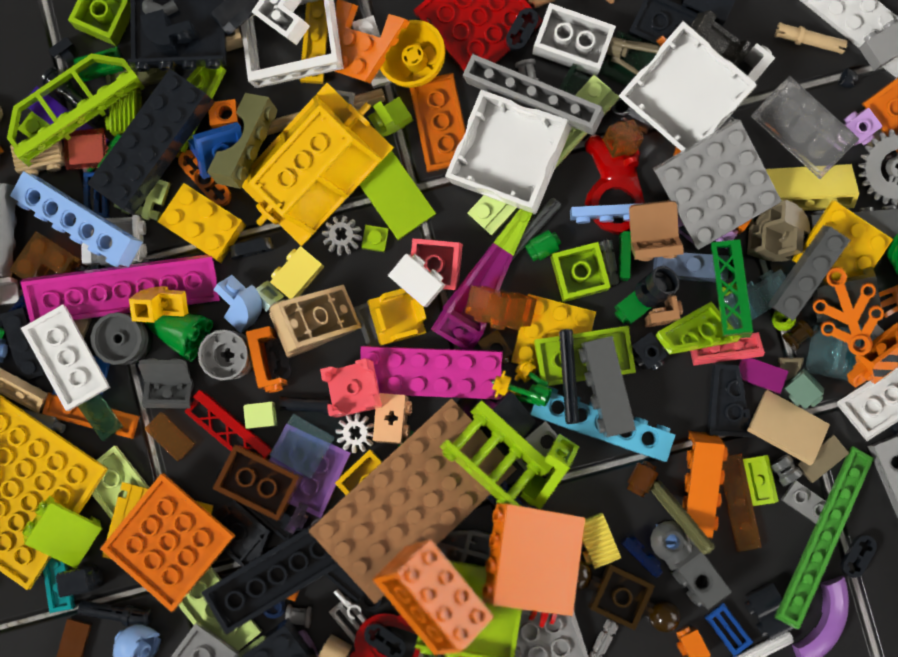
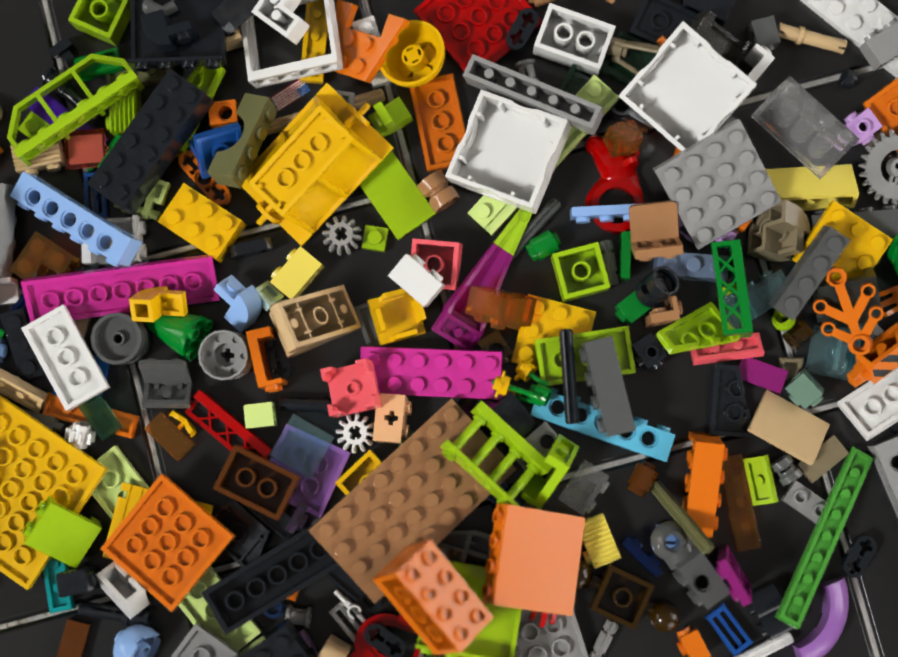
none -> white gear [64,421,96,449]
none -> white piece [96,561,150,619]
none -> yellow piece [169,410,197,438]
none -> sticker [270,79,311,111]
none -> medium nougat wheel [417,169,460,214]
none -> clear bracket [557,459,610,516]
none -> magenta plate [716,544,752,607]
none -> dark grey brick [746,15,781,52]

